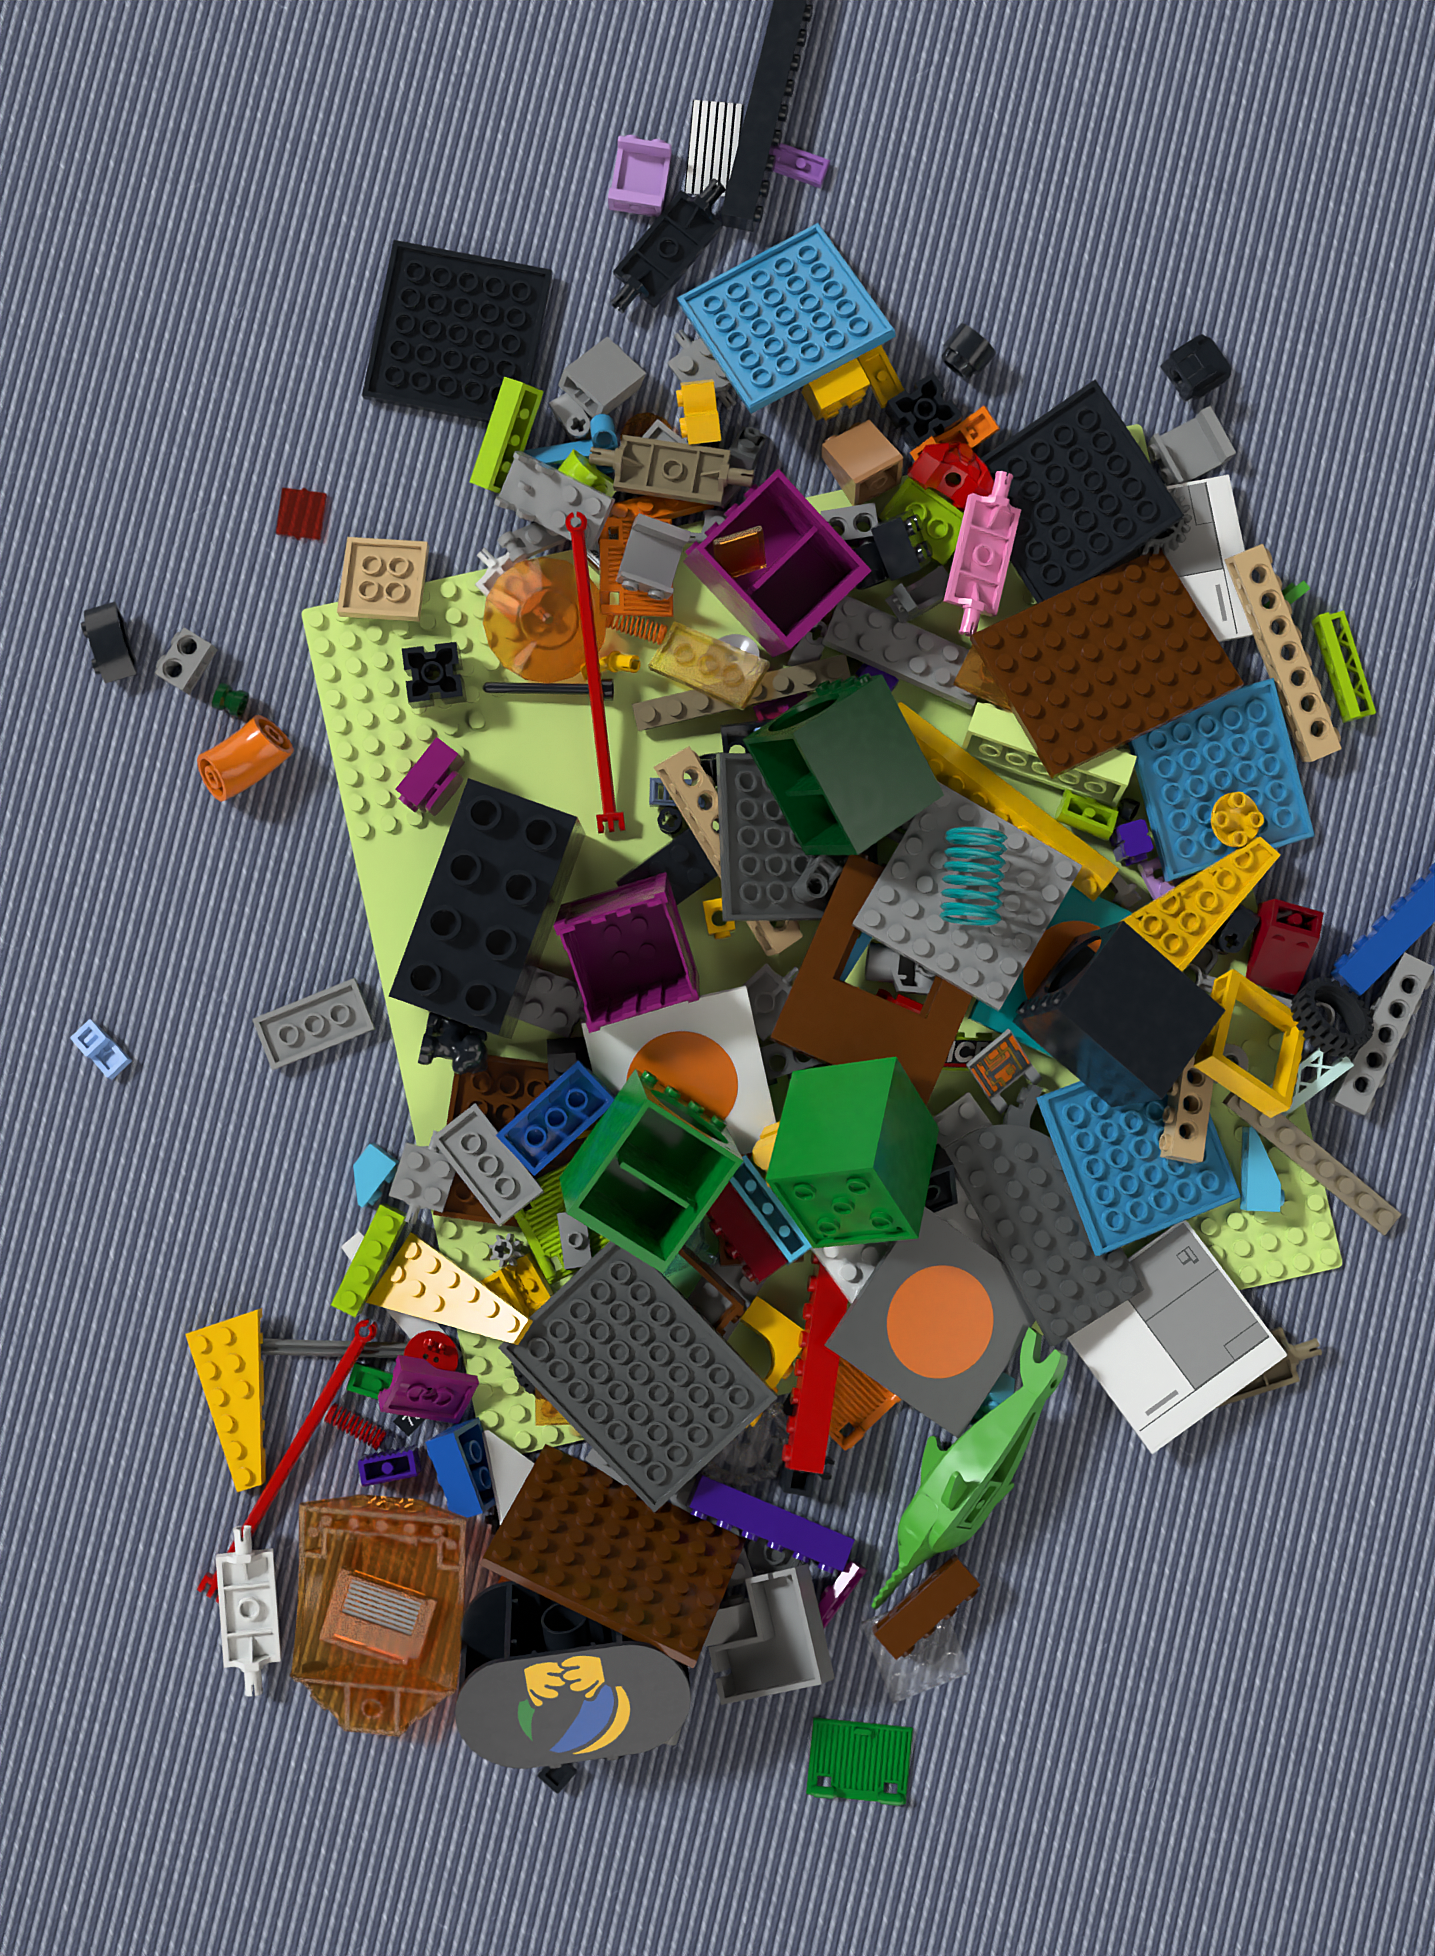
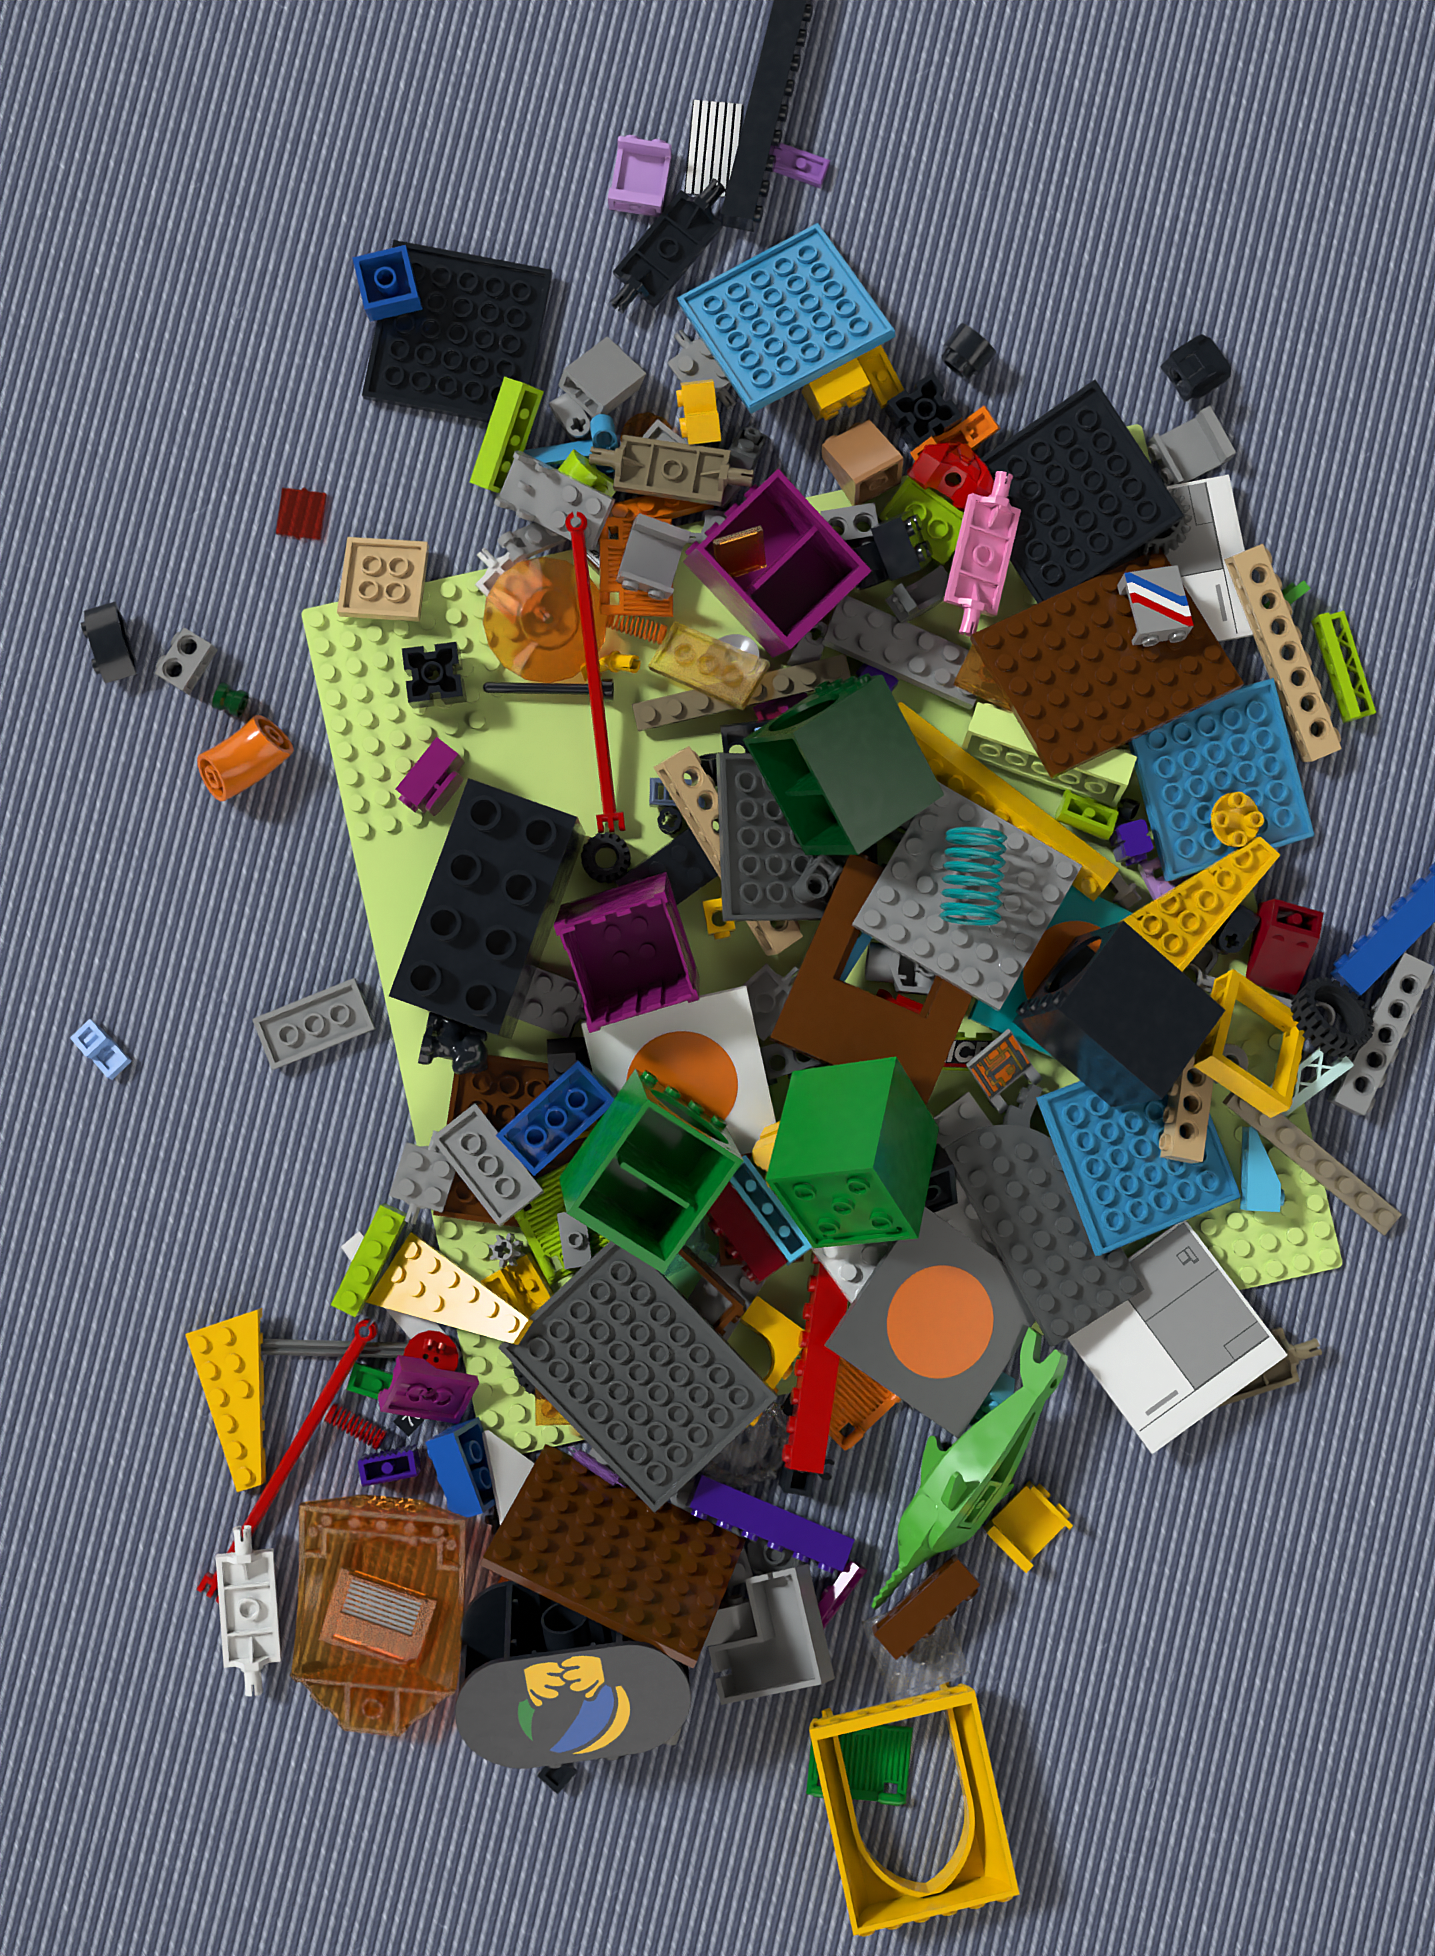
medium azure slope [353,1143,400,1208] -> none
none -> blue brick [352,245,422,322]
none -> medium lavender piece [568,1446,626,1488]
none -> black tyre [581,832,631,883]
none -> yellow panel [809,1680,1020,1936]
none -> yellow panel [983,1481,1073,1573]
none -> light grey panel [1117,565,1194,647]

